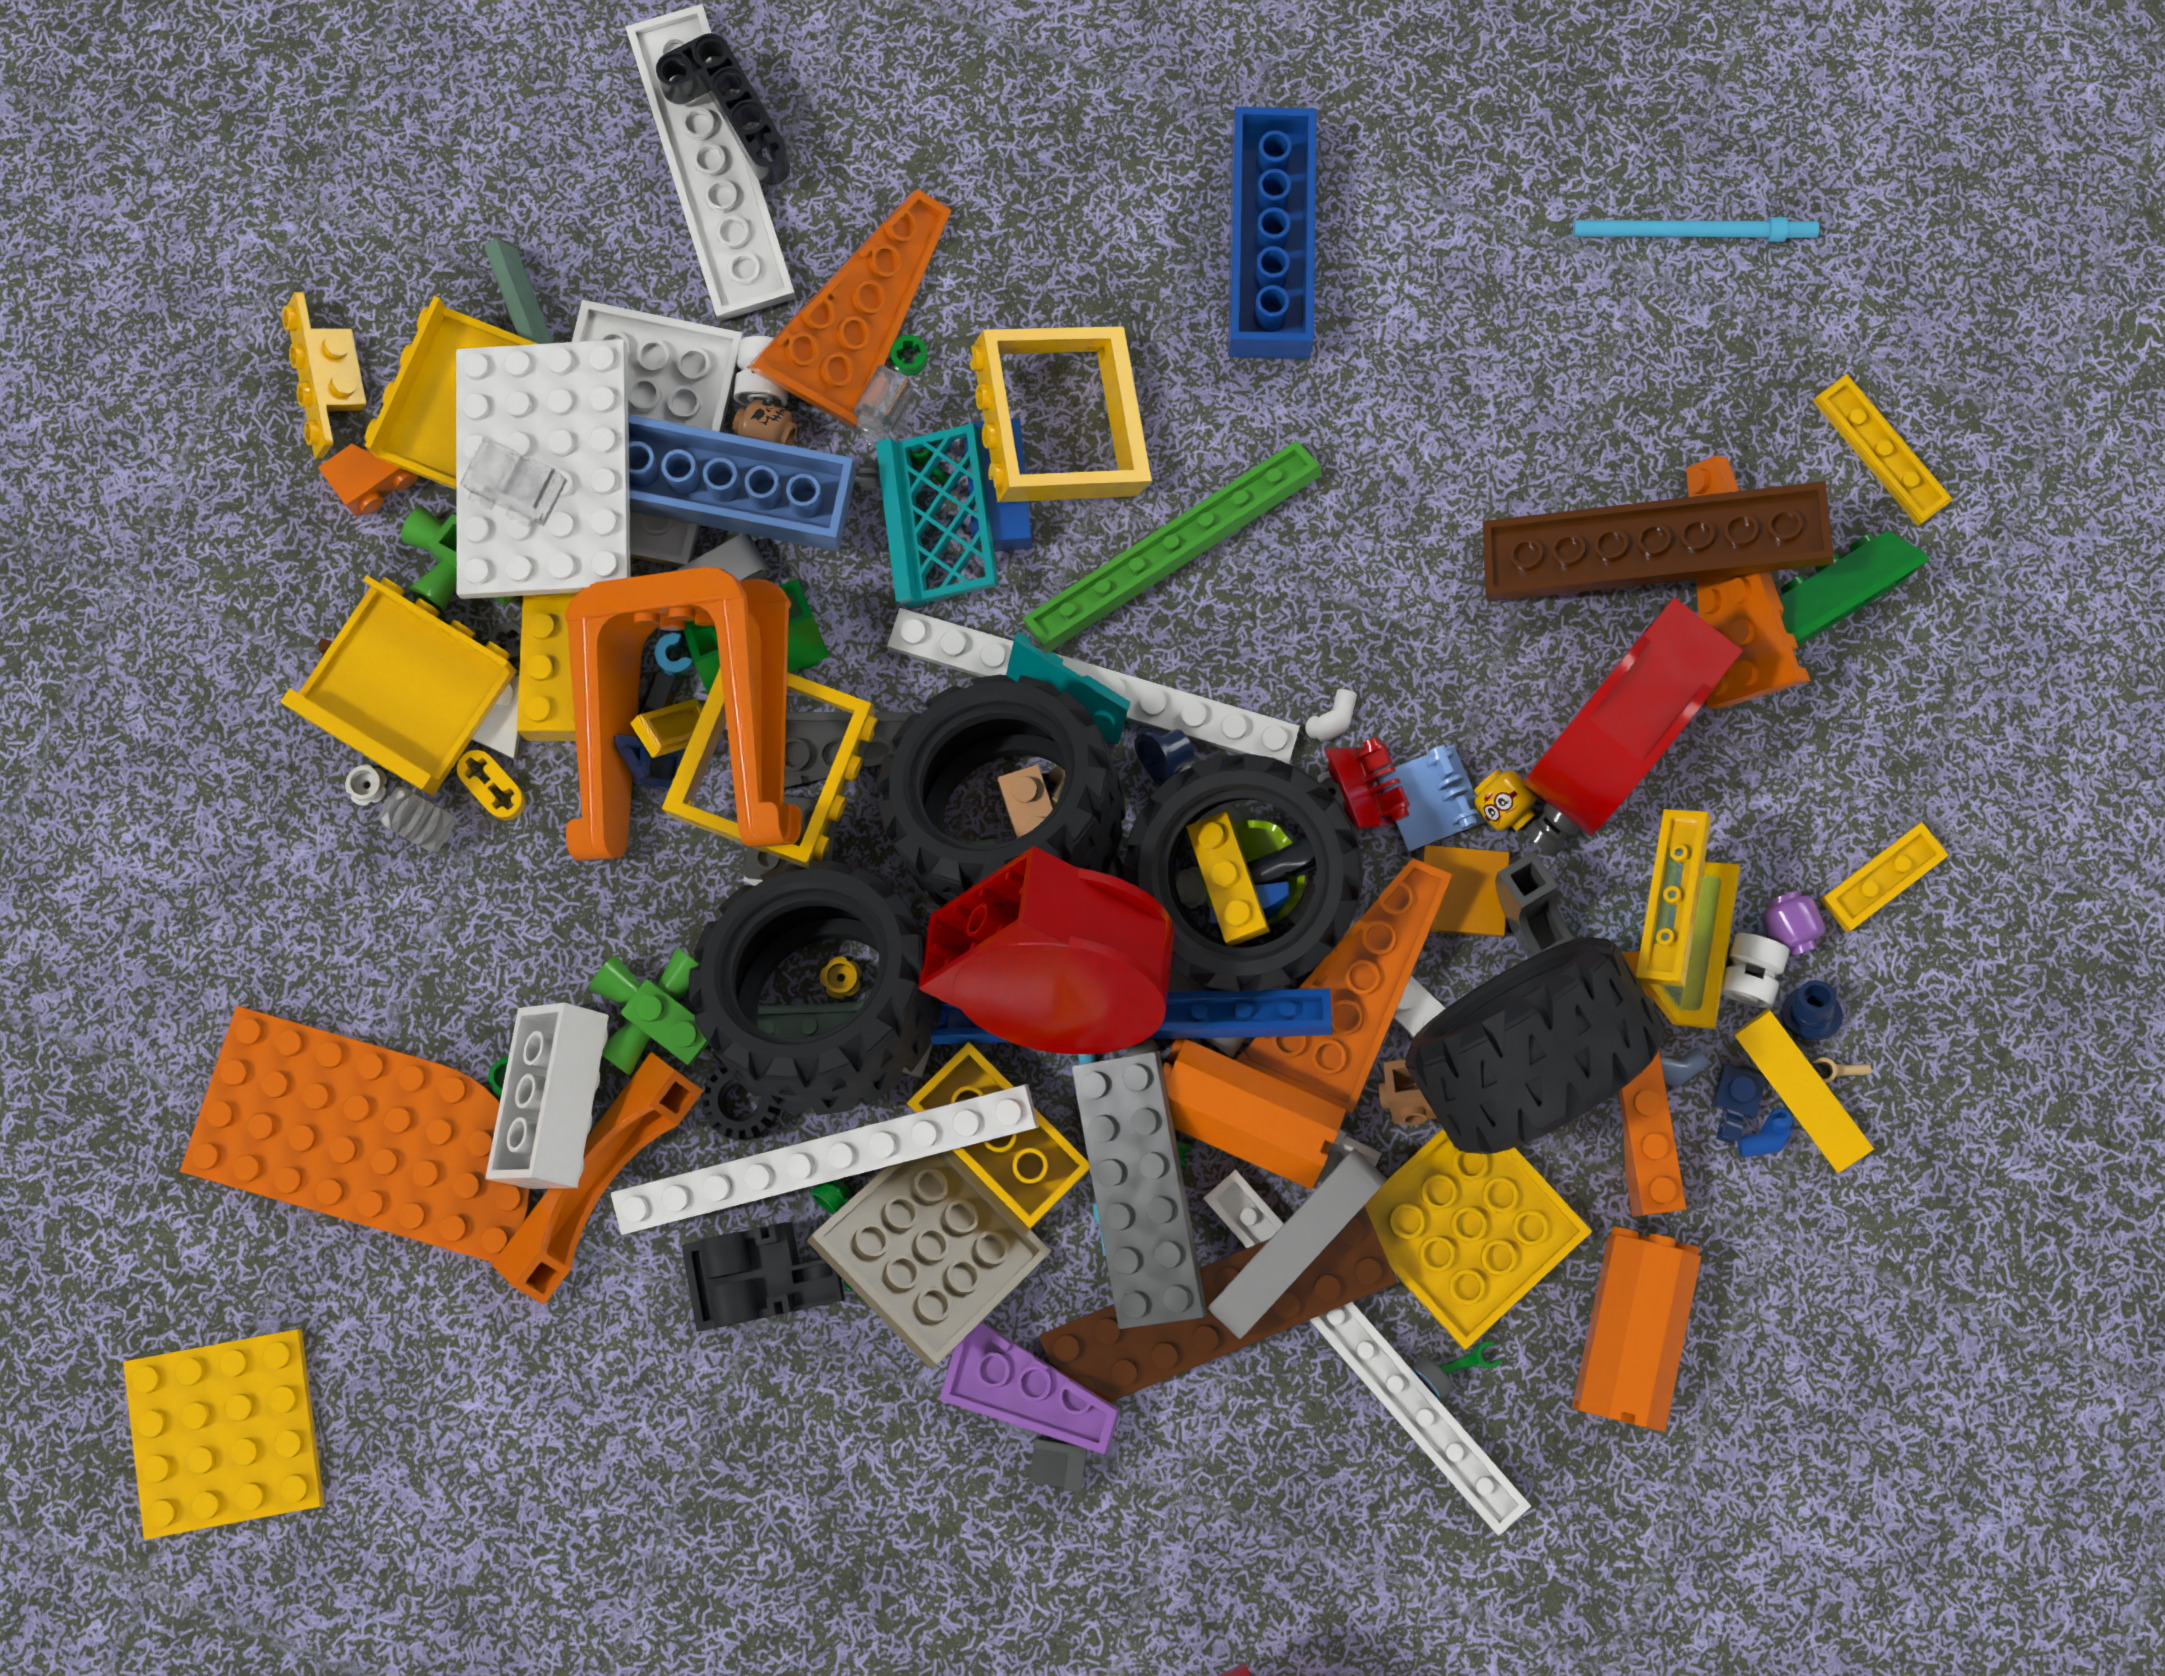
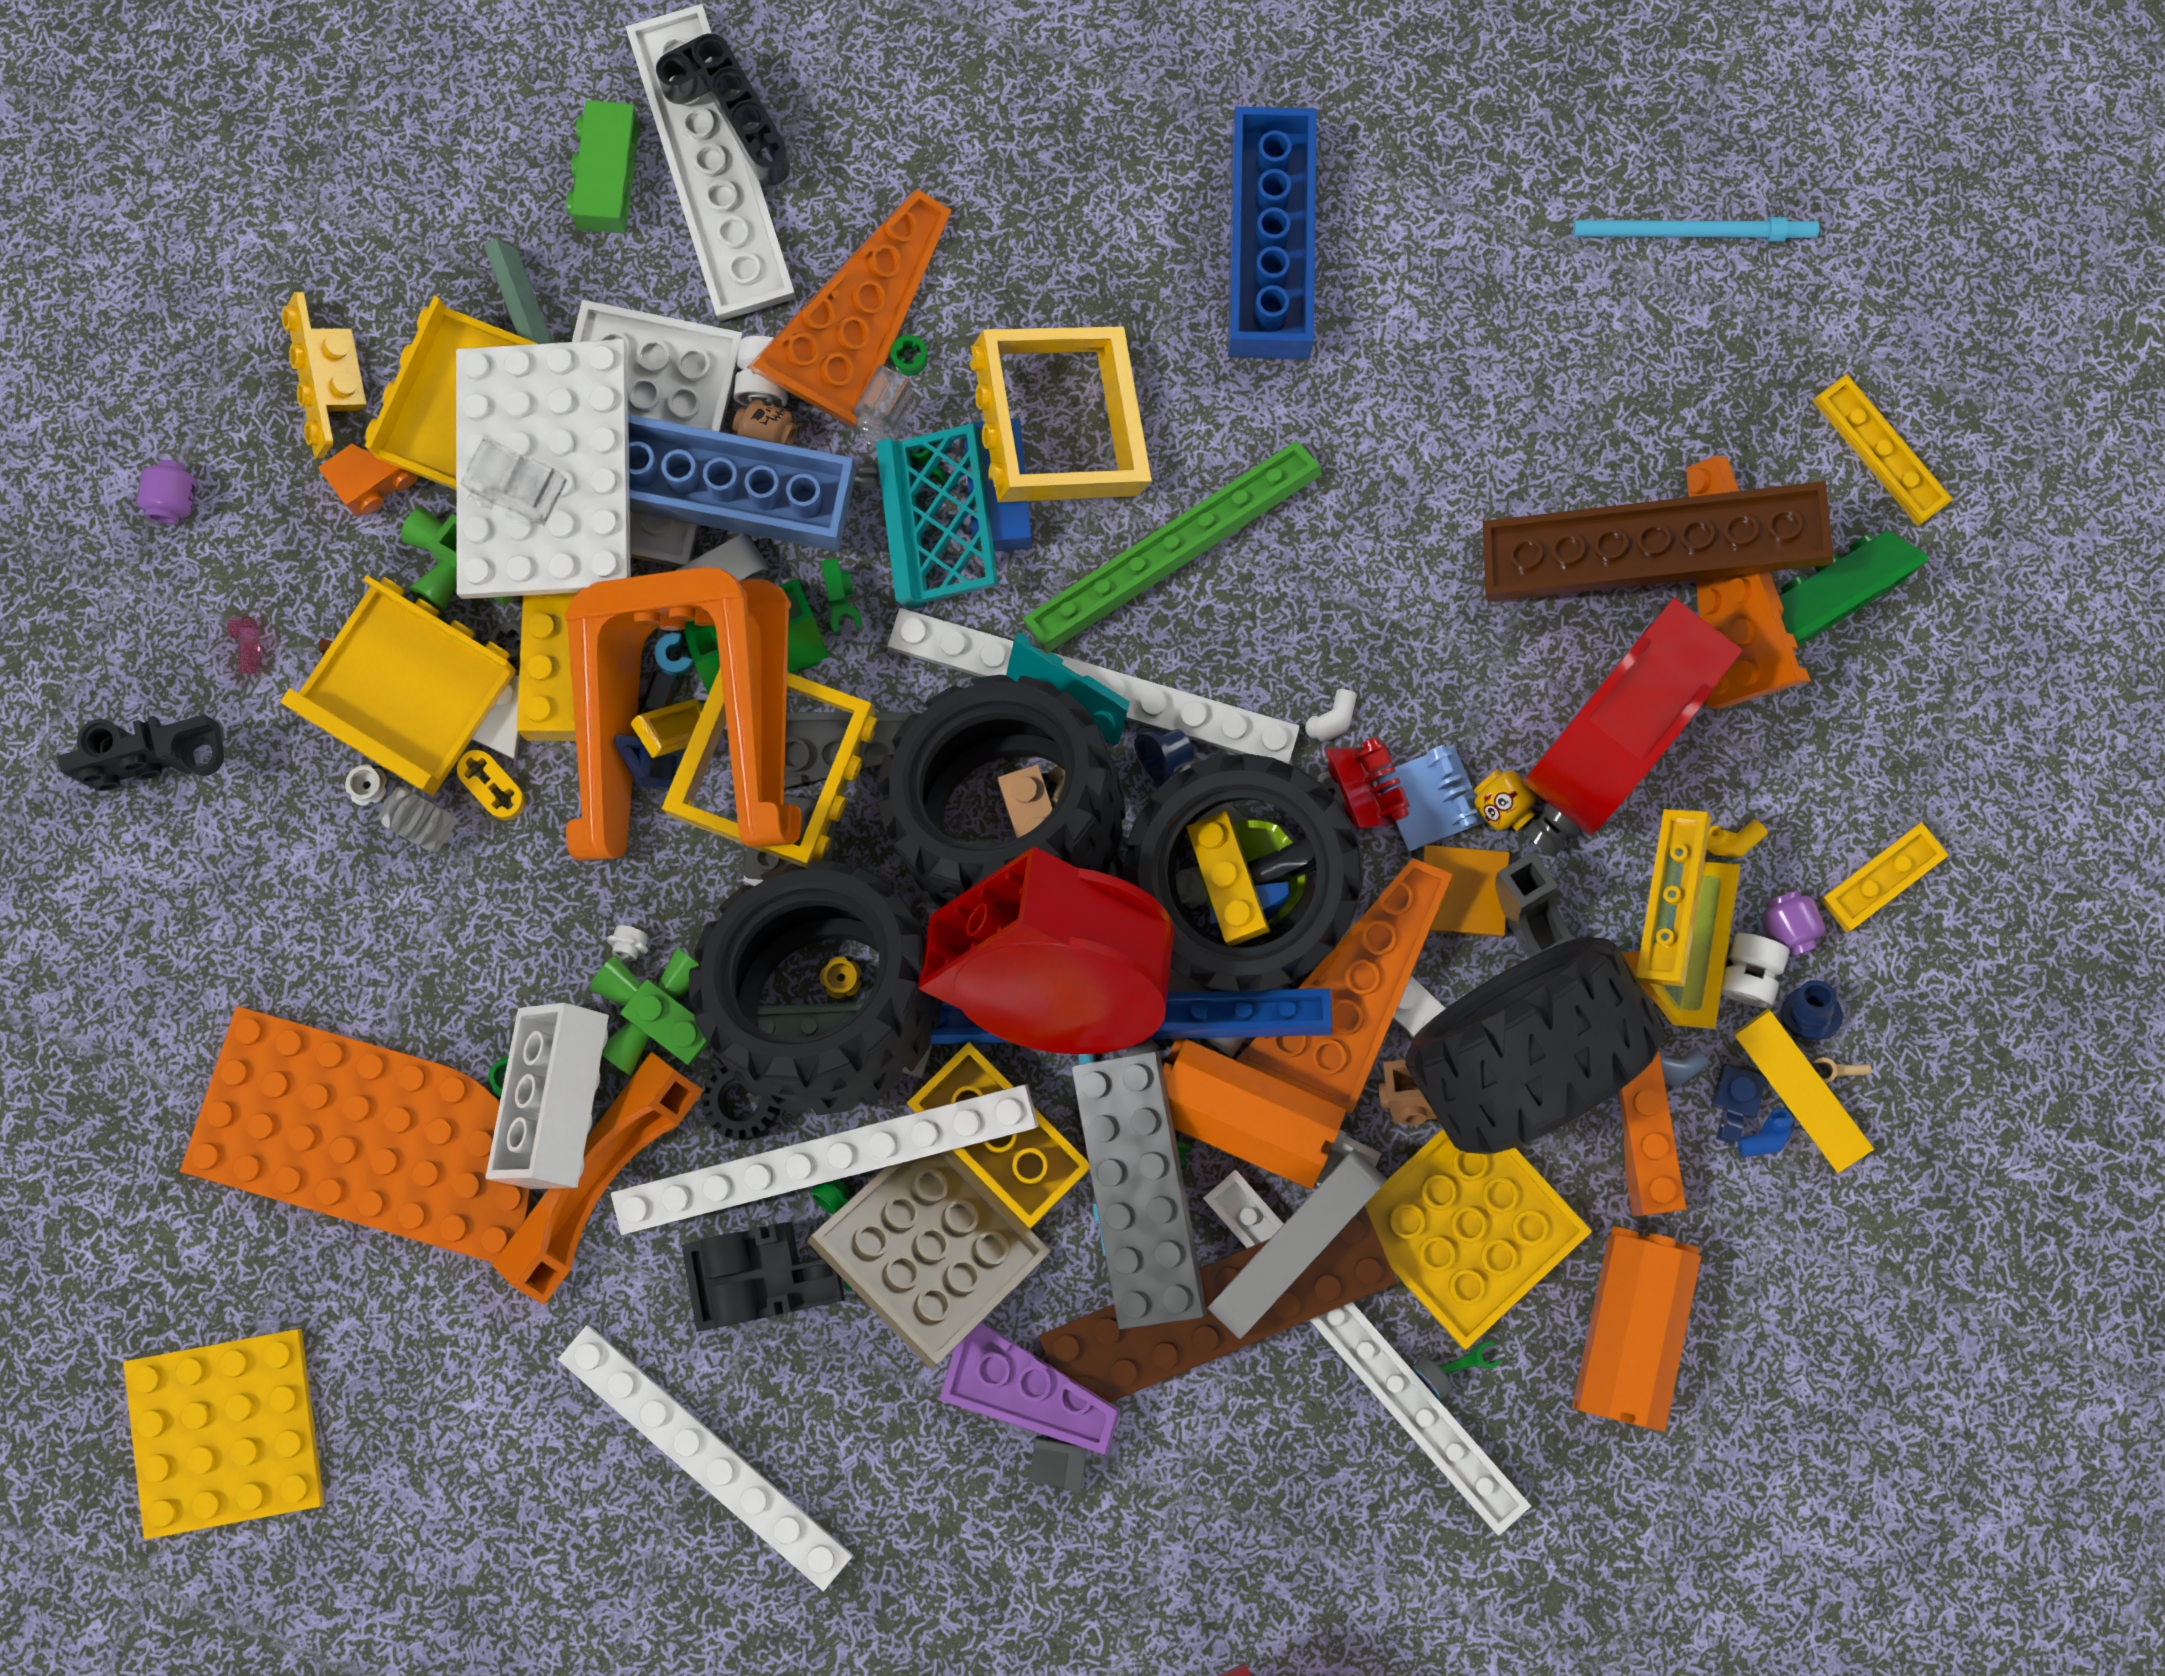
none -> black plate [57,714,224,791]
none -> medium lavender head [136,460,197,524]
none -> clear pink arm [227,615,261,674]
none -> white plate [557,1325,853,1592]
none -> bright green brick [566,100,640,234]
none -> white plate [607,925,649,961]
none -> green plate [821,558,863,636]
none -> yellow arm [1707,819,1768,859]

